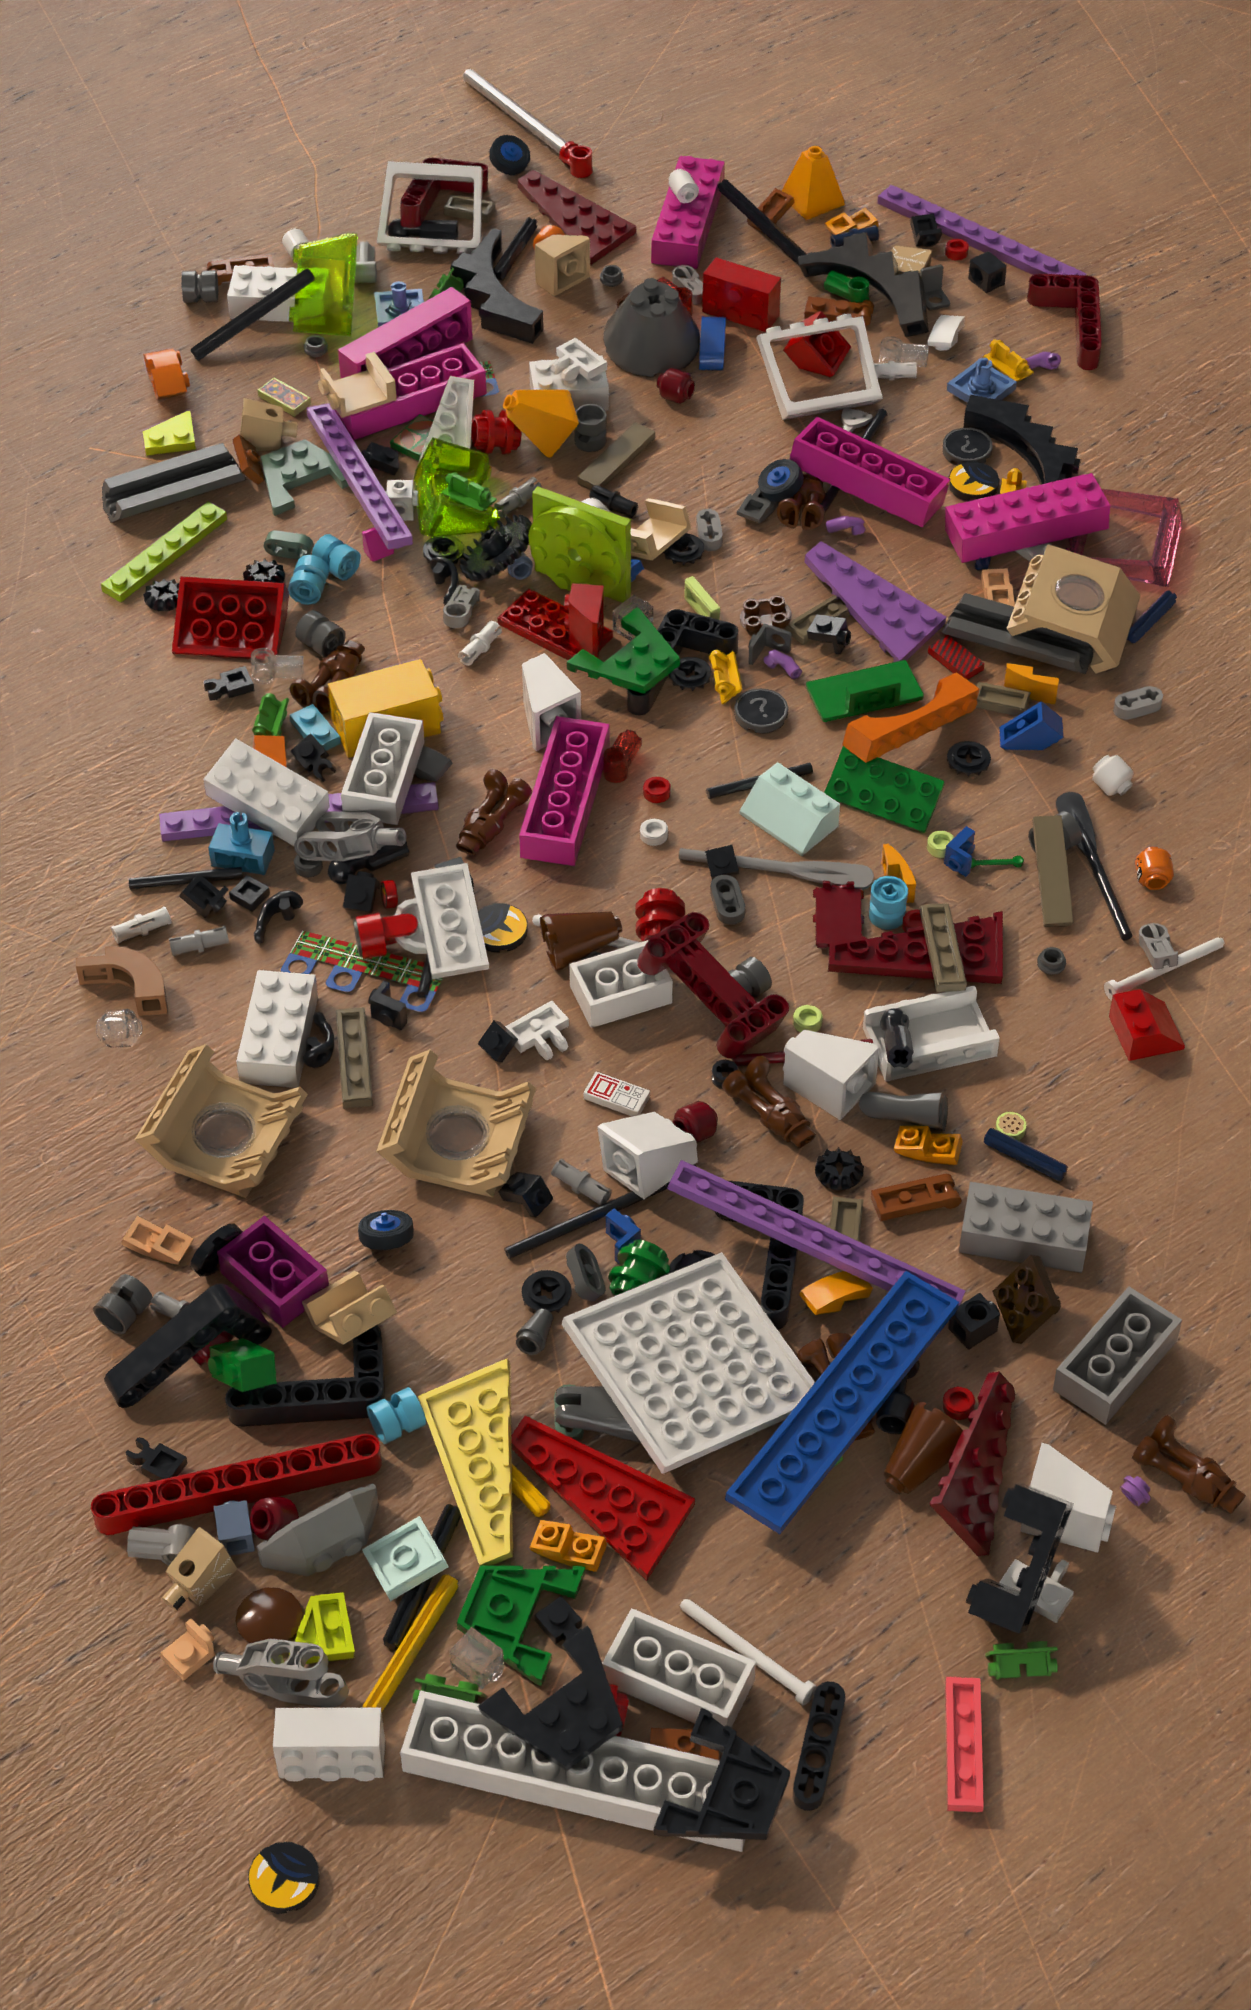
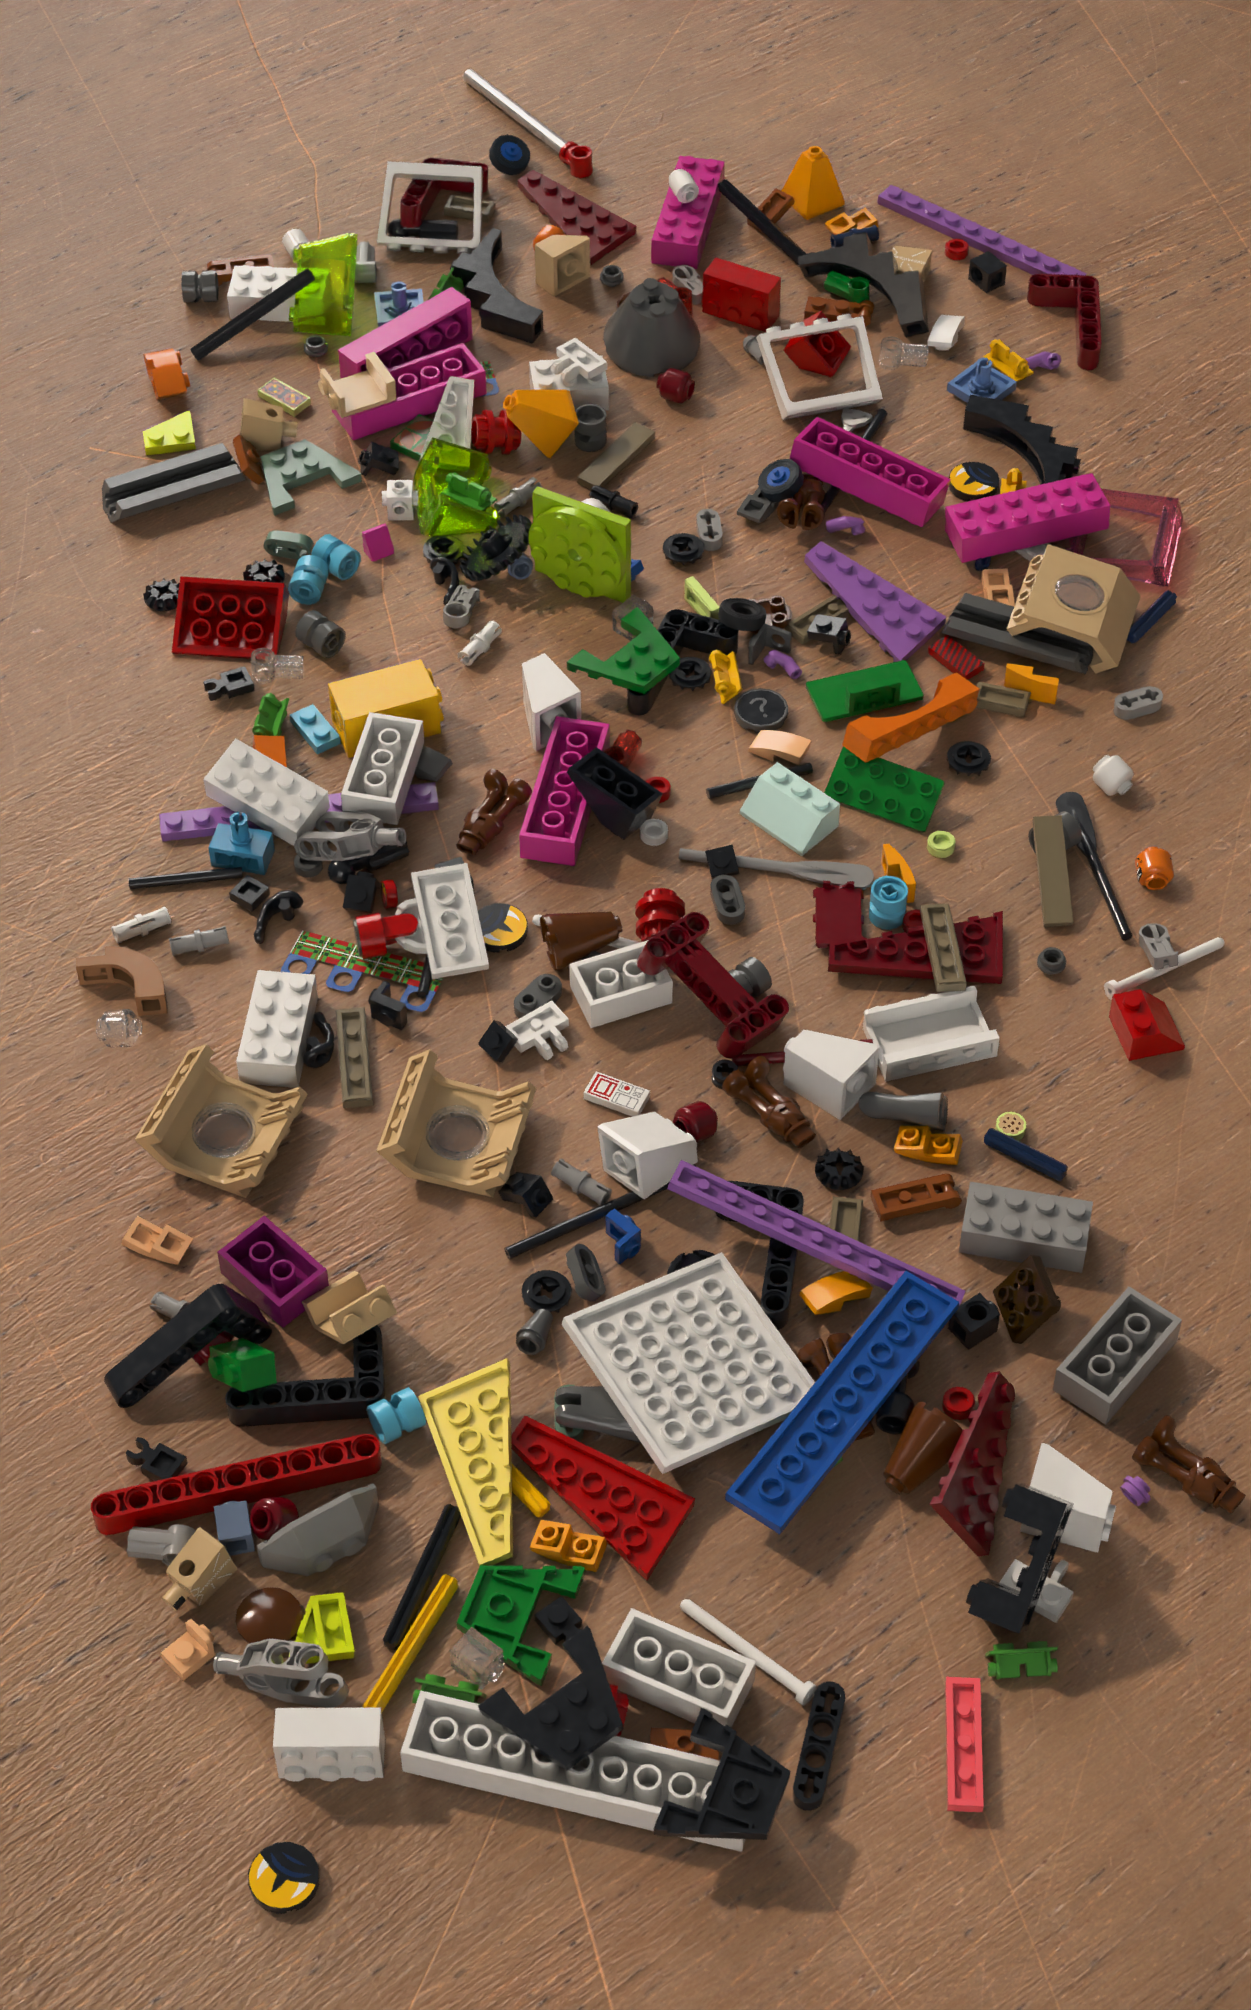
dark grey wheel [93,1274,152,1334] -> none
lime plate [101,501,227,603] -> none
black bracket [179,874,229,918] -> none
black tile [190,1223,243,1277] -> none
reddish brown piece [289,640,365,714] -> none
black plate [291,733,336,782] -> none
medium lavender plate [307,403,413,550] -> none
black wheel [358,1210,414,1250] -> none
light aqua tile [362,1516,449,1601] -> none
black axle [493,217,537,281] -> none
red tile [497,588,613,660] -> none
red slope [564,583,604,659] -> none
green piece [608,1240,671,1296] -> none
tan panel [631,498,692,561] -> none
blue beam [699,316,726,371] -> none
yellowish green tile [793,1005,823,1033] -> none
white pin [874,361,917,381] -> none
black piece [880,1008,914,1068] -> none
black bracket [910,213,942,247] -> none
dark grey bracket [920,264,950,311] -> none
black tile [942,428,992,465] -> none
blue bracket [944,826,975,877] -> none
green hinge [971,855,1024,868] -> none
blue slope [999,701,1064,750] -> none
none -> dark grey plate [514,974,562,1018]
none -> black slope [567,747,663,840]
none -> black tyre [718,598,766,631]
none -> light grey pin [743,335,764,365]
none -> light nougat slope [748,730,811,765]

